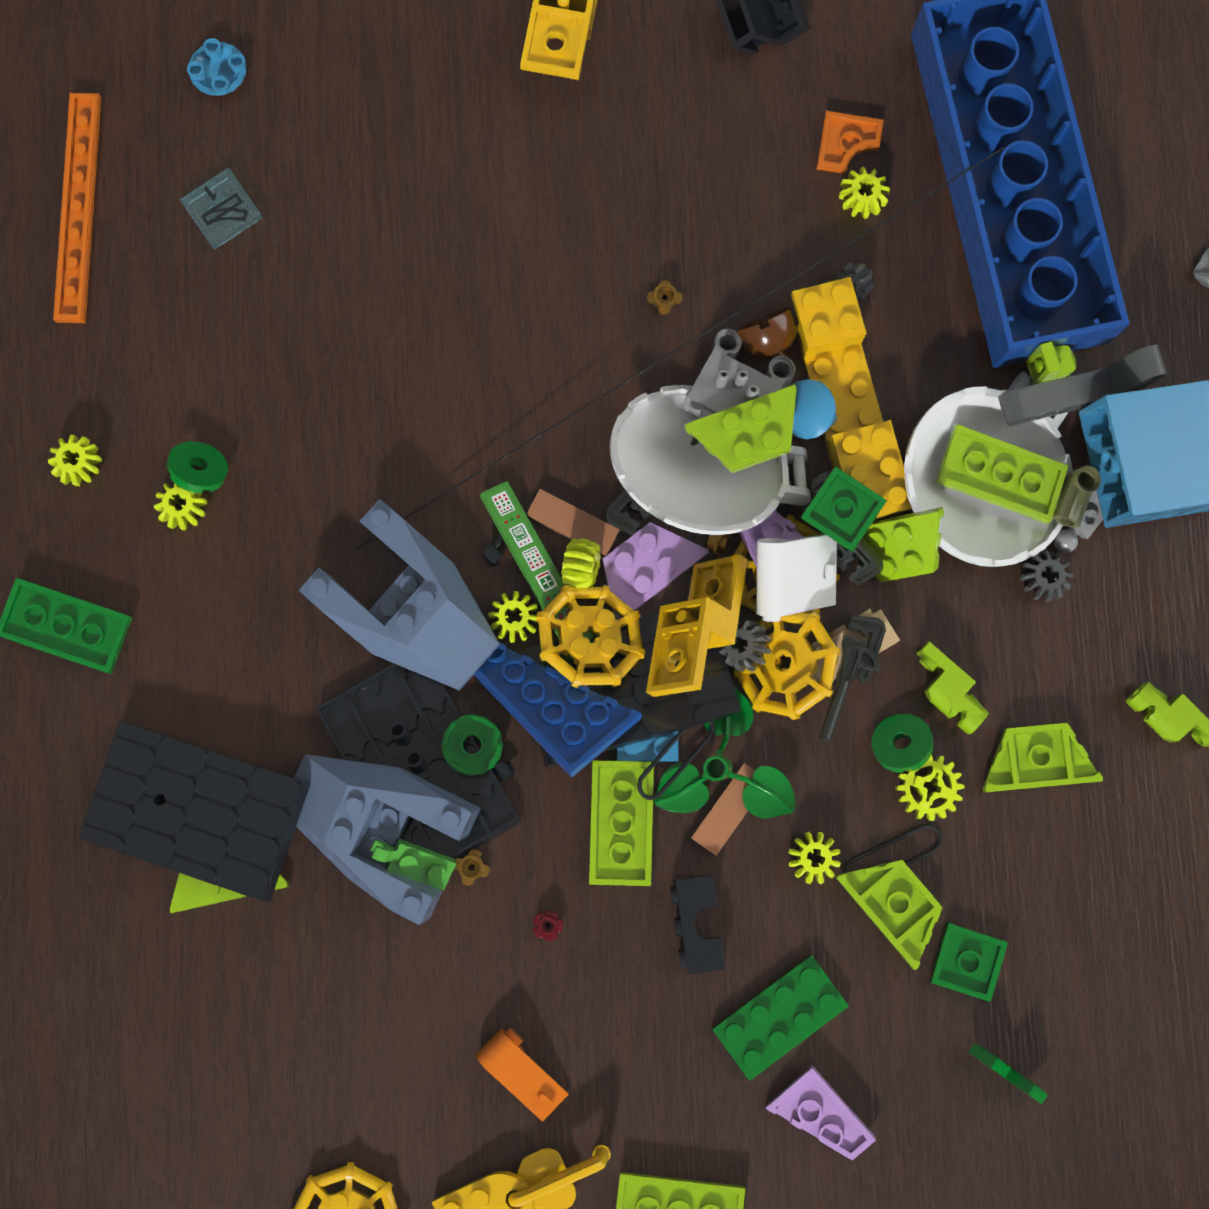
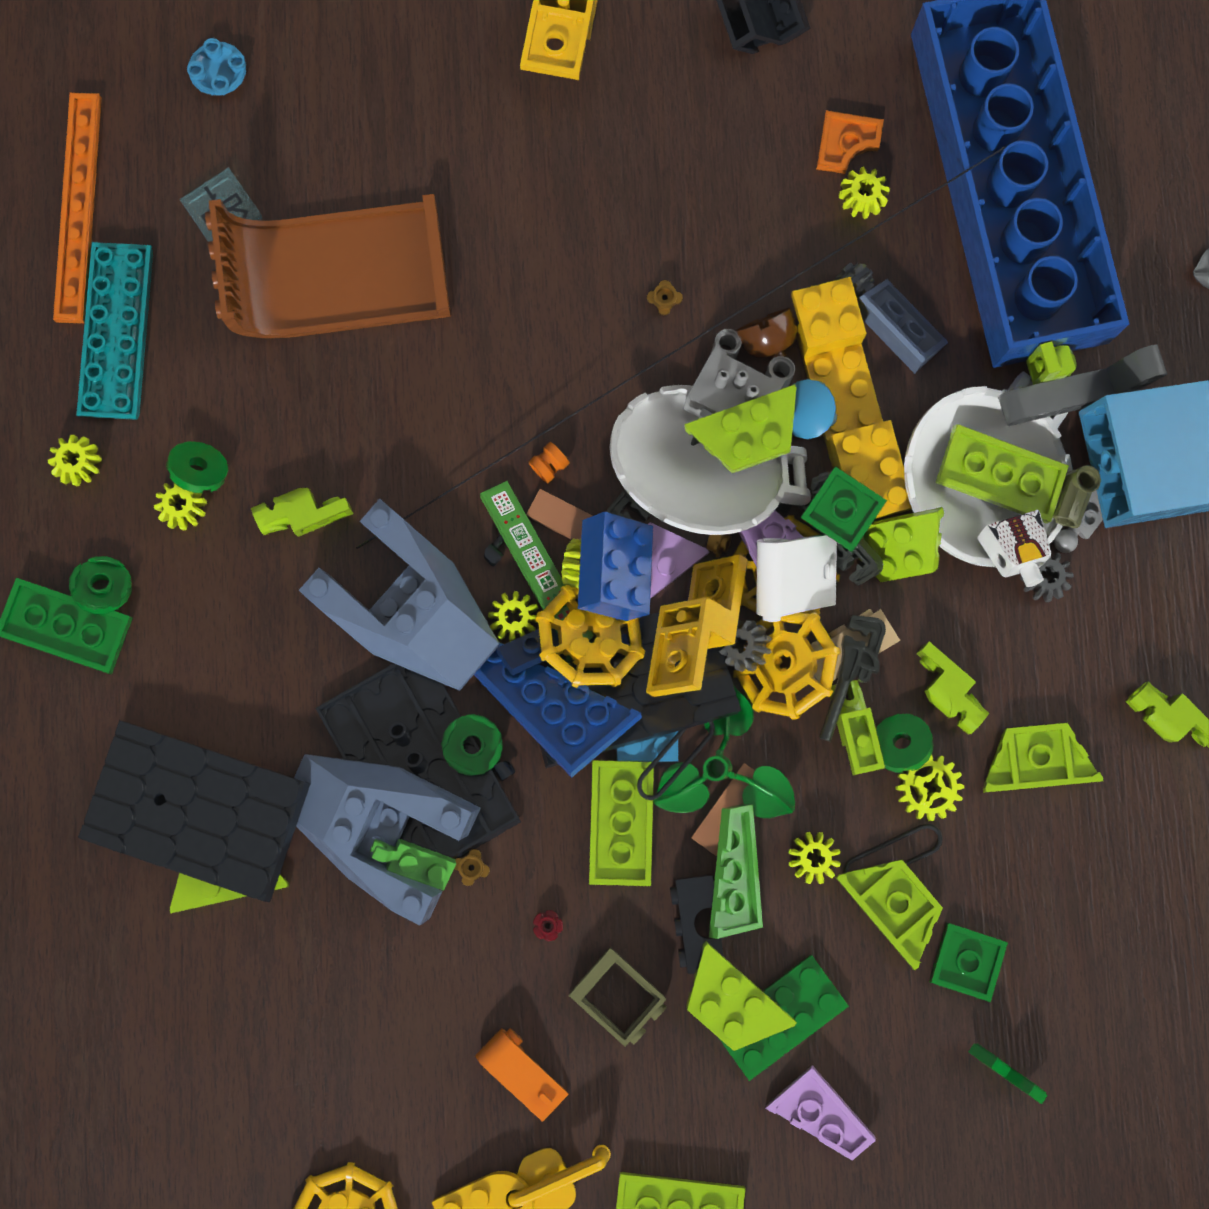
none -> green tile [69,556,132,614]
none -> teal plate [76,242,153,420]
none -> dark orange panel [205,194,451,338]
none -> lime plate [251,488,354,537]
none -> dark blue plate [497,628,559,676]
none -> orange wheel [528,442,570,484]
none -> olive window [569,946,667,1047]
none -> blue brick [578,512,653,621]
none -> lime wing [686,941,797,1051]
none -> bright green wing [709,804,763,939]
none -> lime plate [830,680,885,775]
none -> sand blue slope [858,279,948,374]
none -> white torso [977,510,1051,587]

